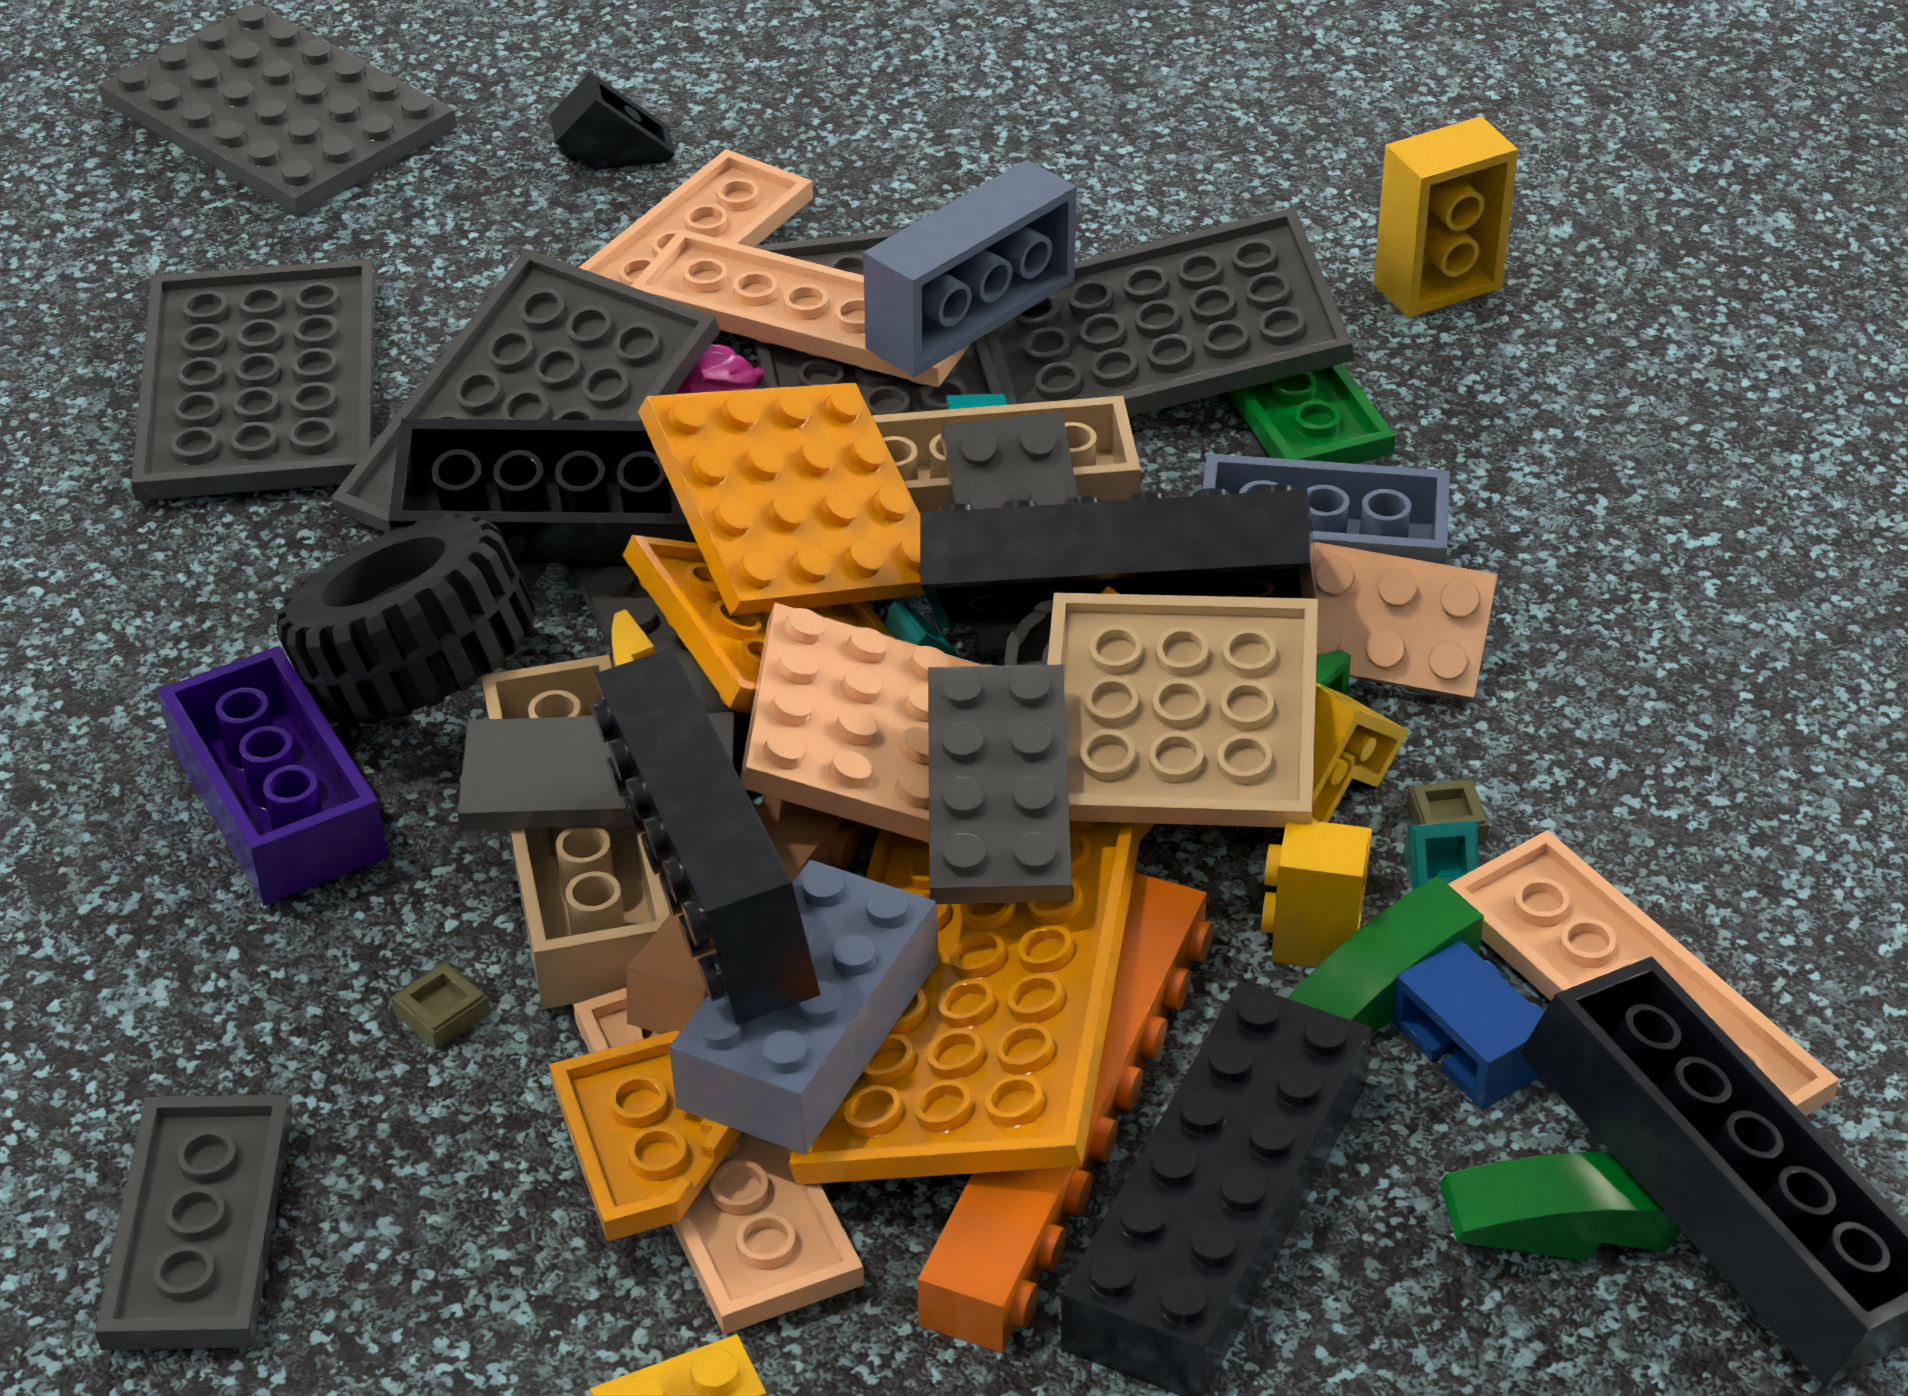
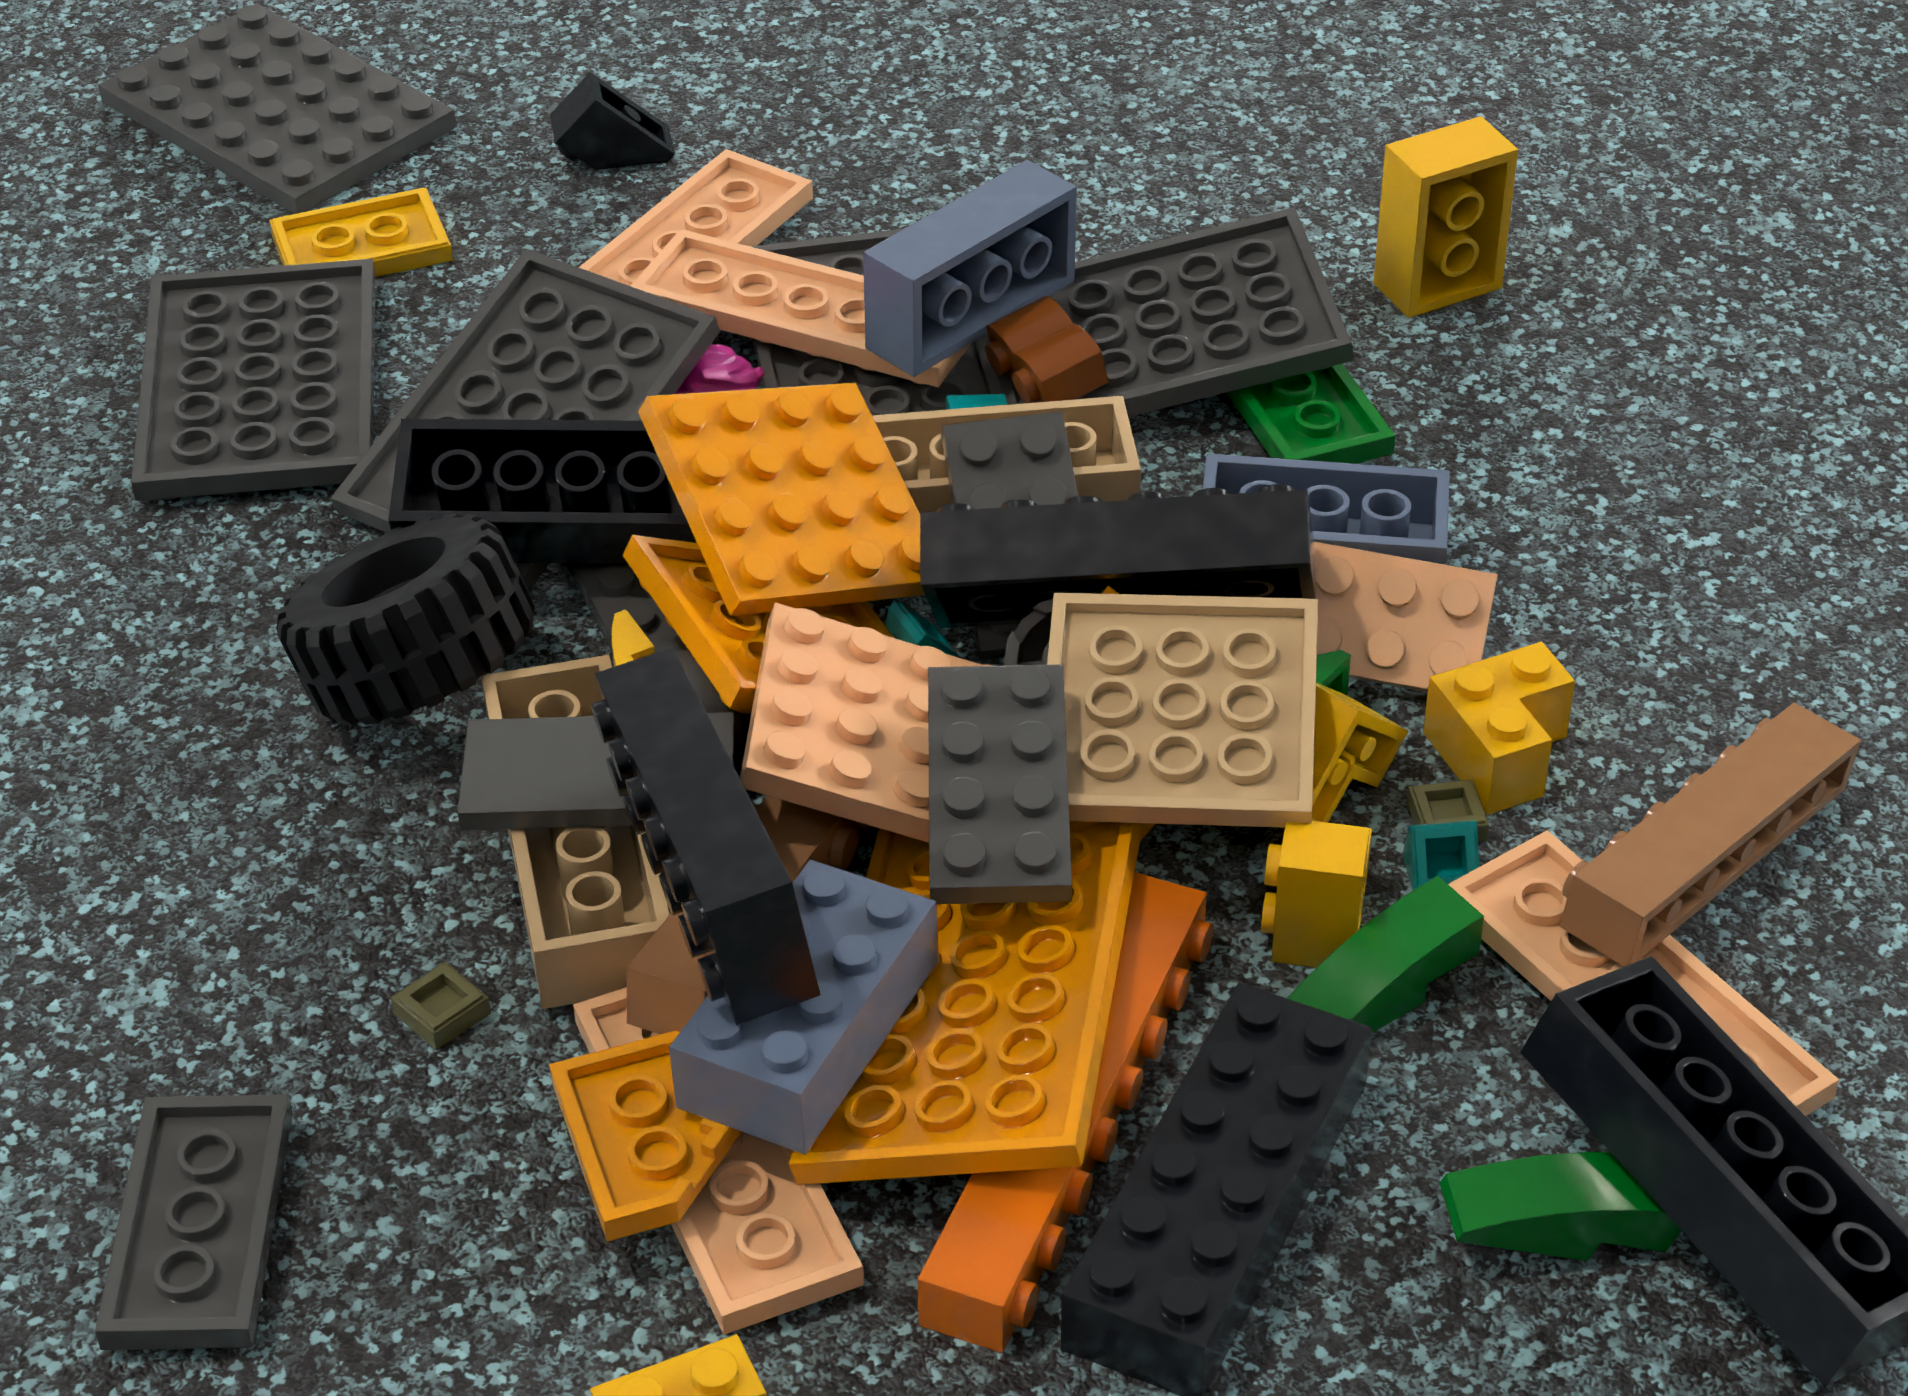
dark purple brick [157,646,388,906] -> none
blue piece [1391,940,1544,1110] -> none
none -> yellow tile [269,188,453,277]
none -> dark orange brick [985,296,1109,403]
none -> yellow brick [1423,641,1575,815]
none -> medium nougat brick [1560,702,1861,967]

